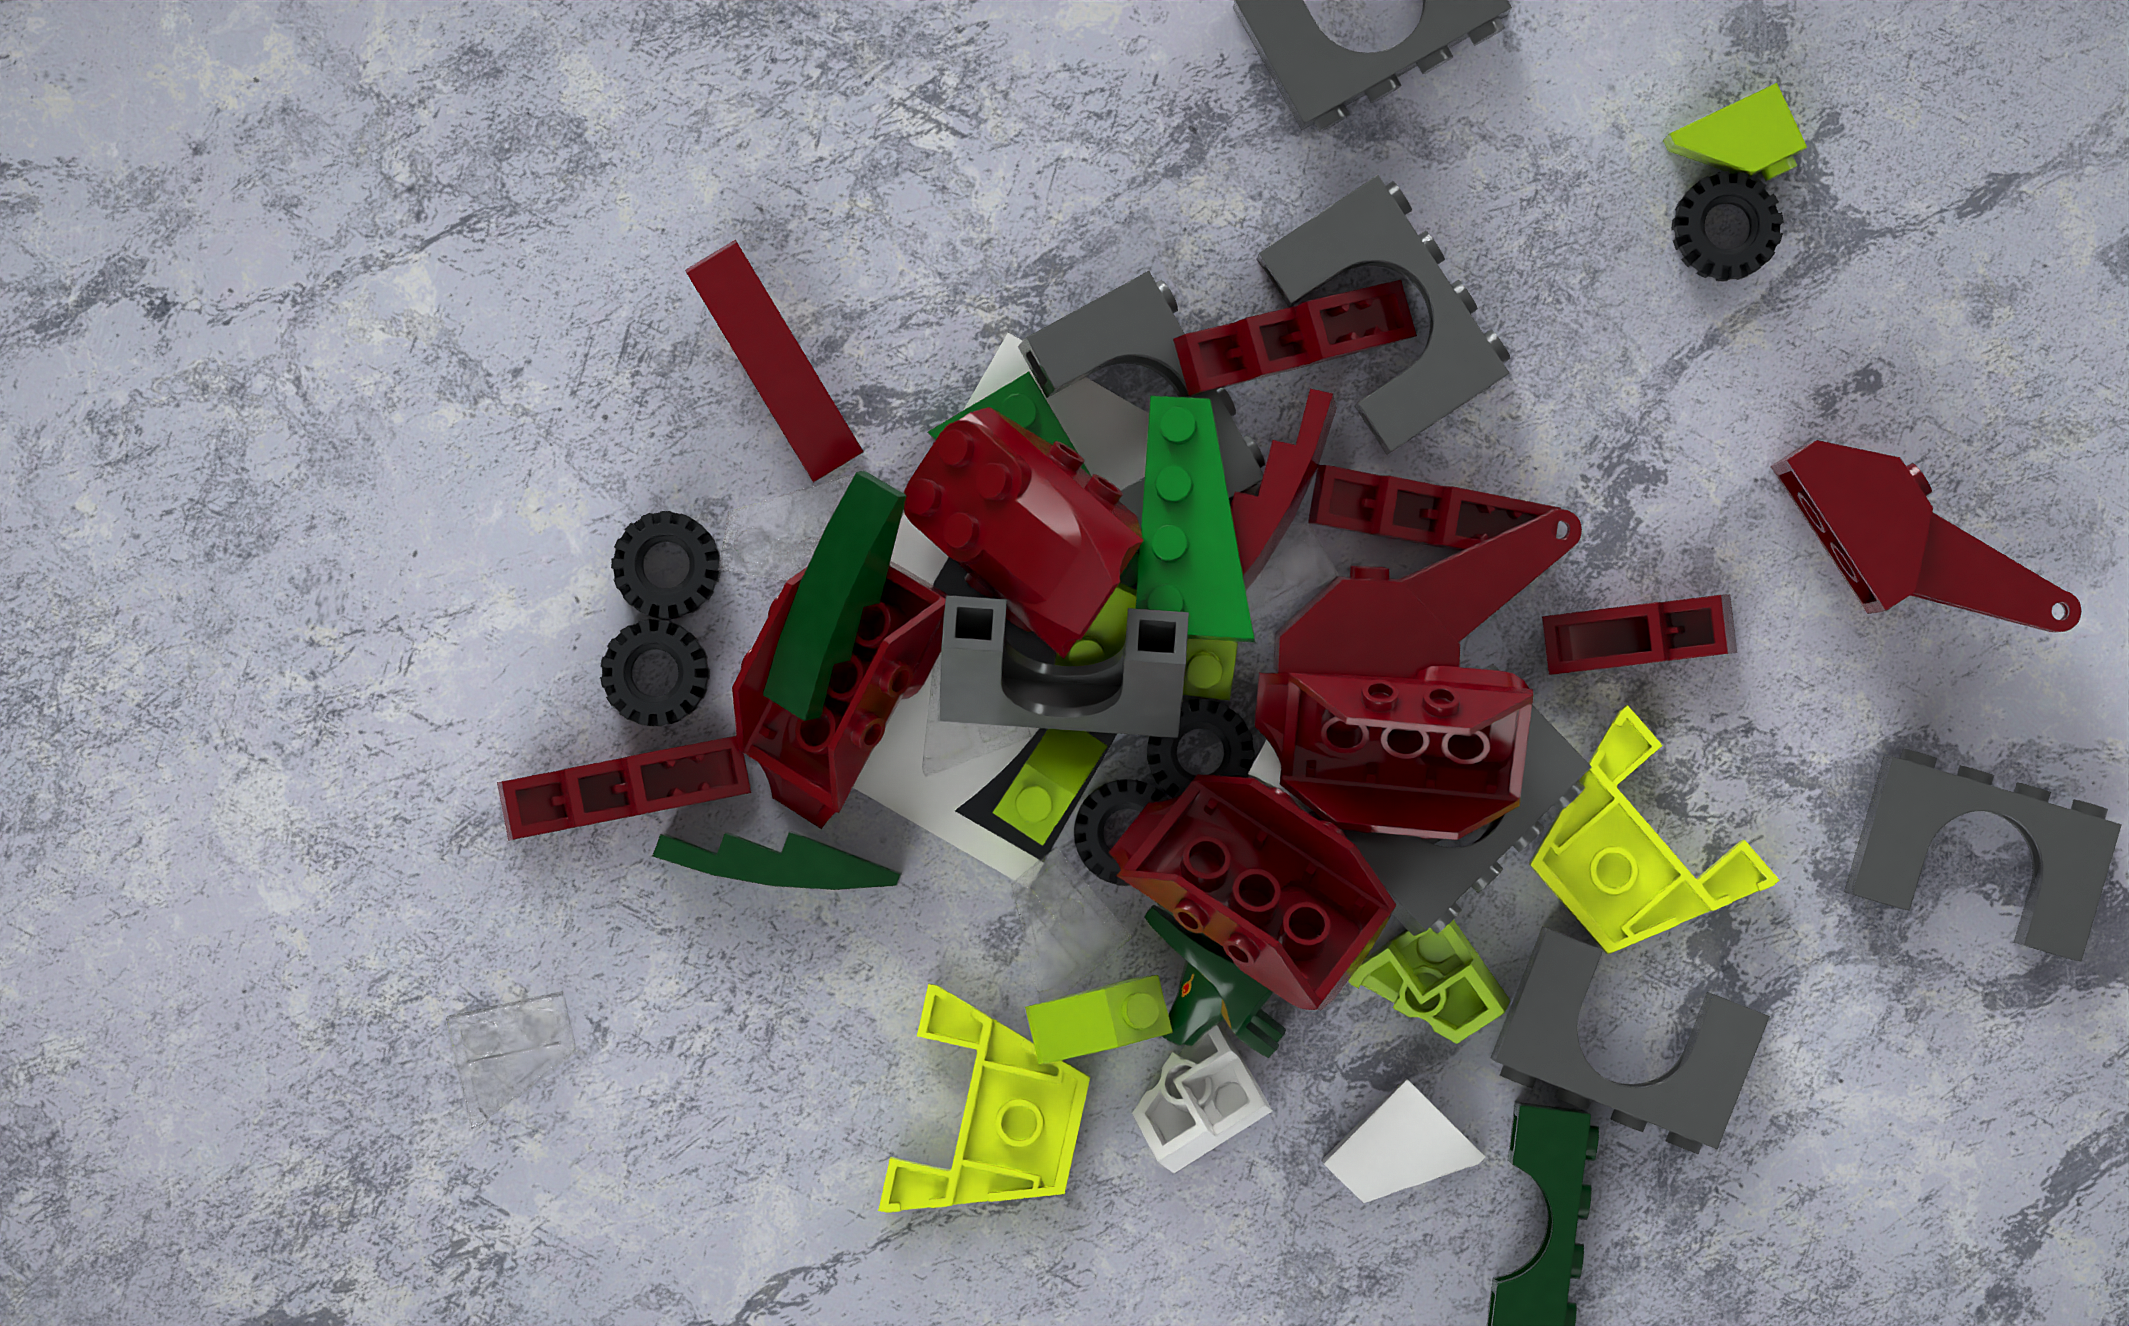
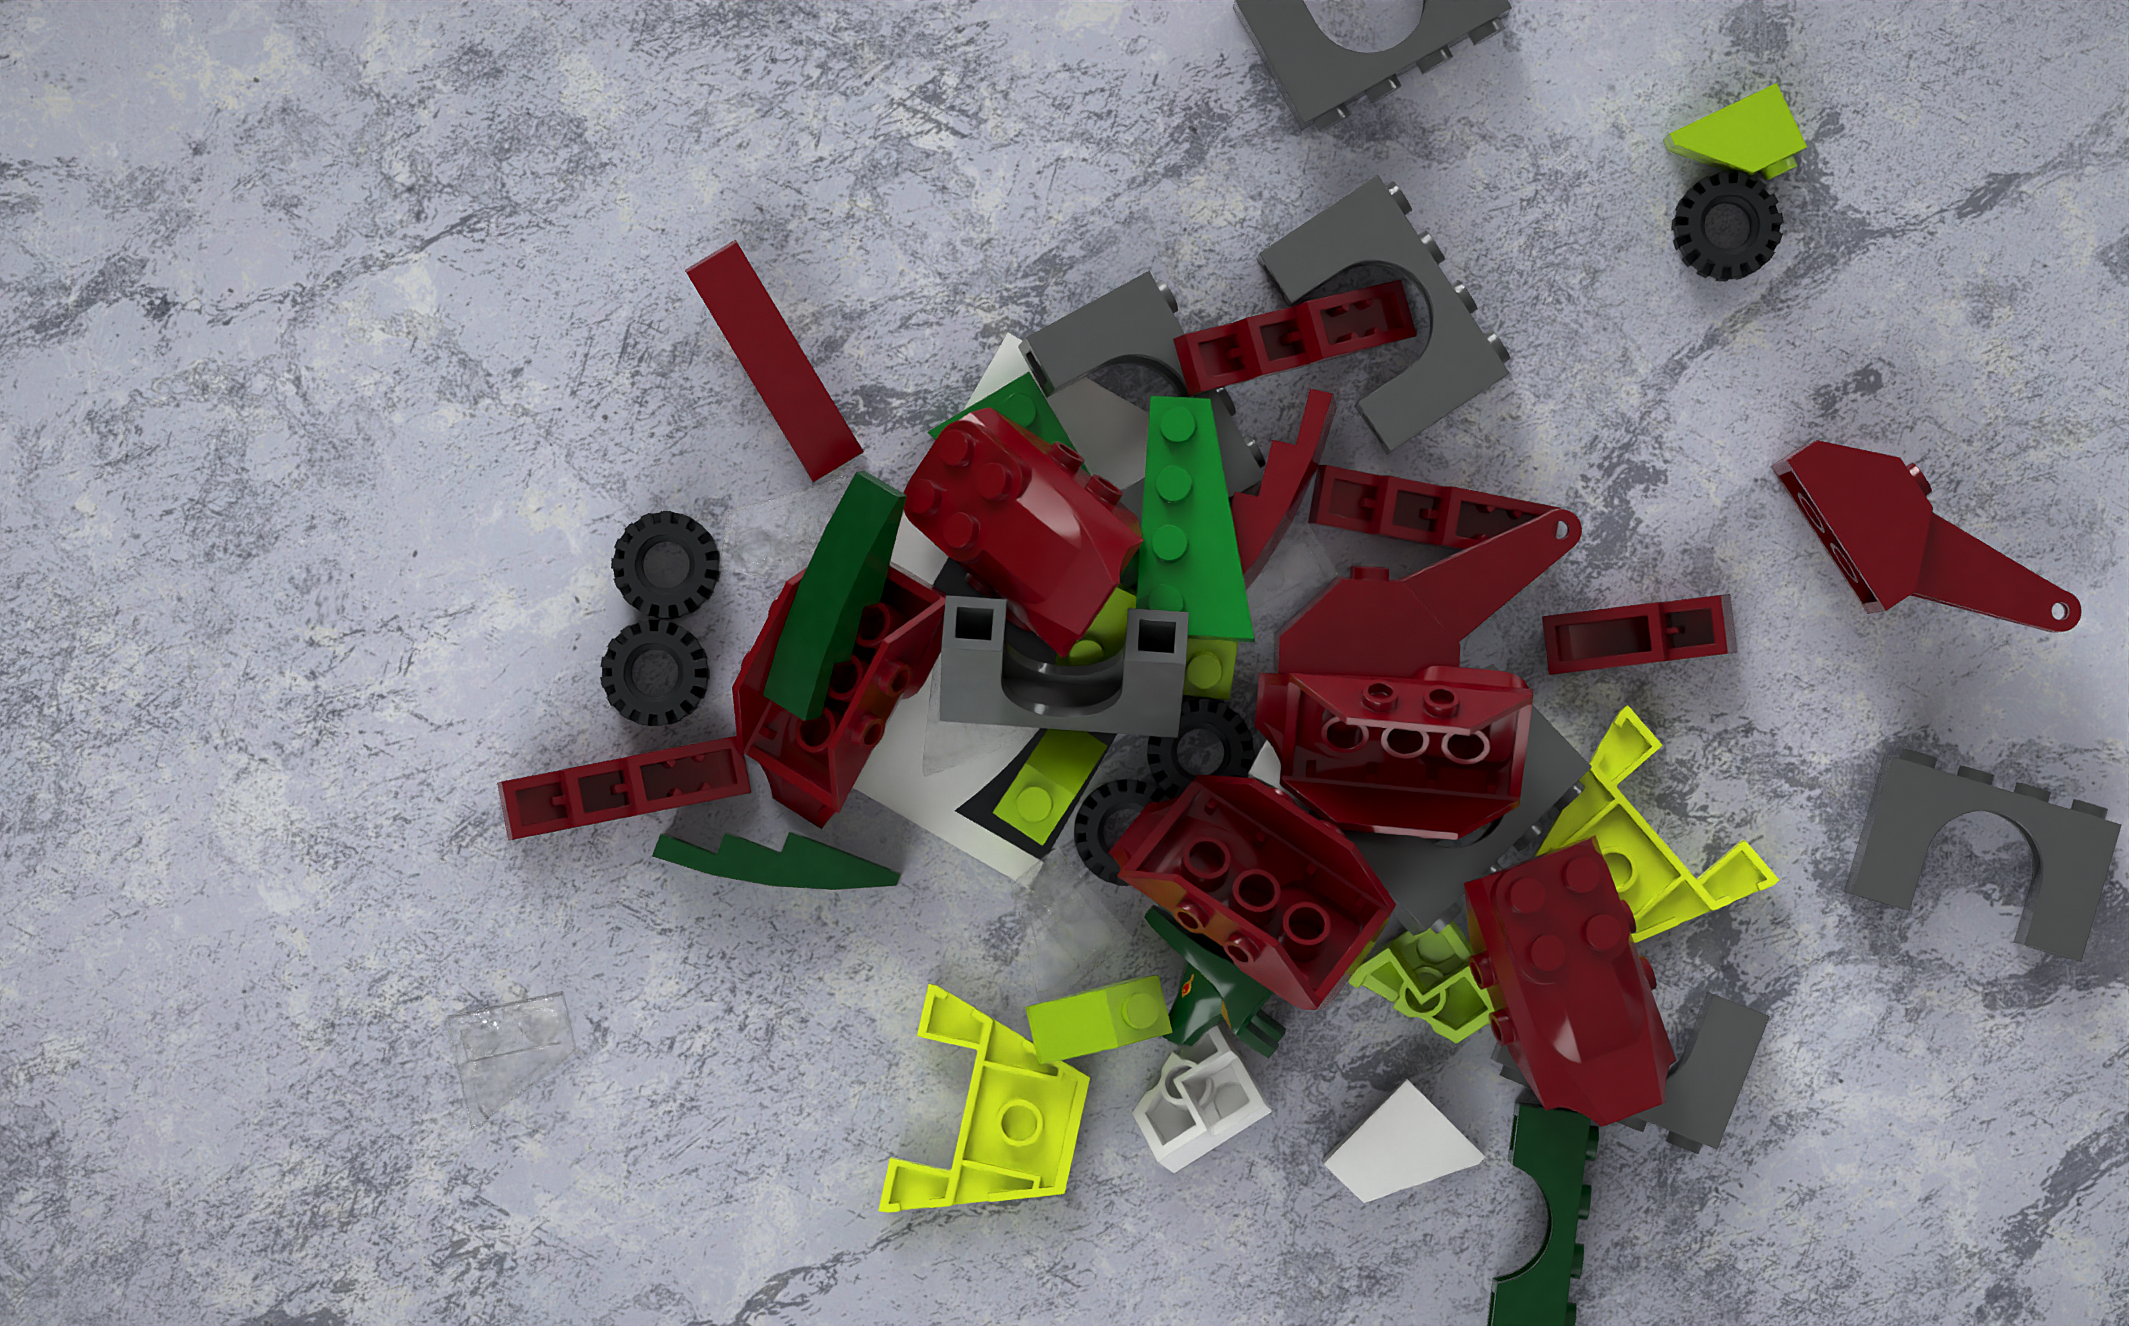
none -> dark red slope [1464,835,1677,1127]

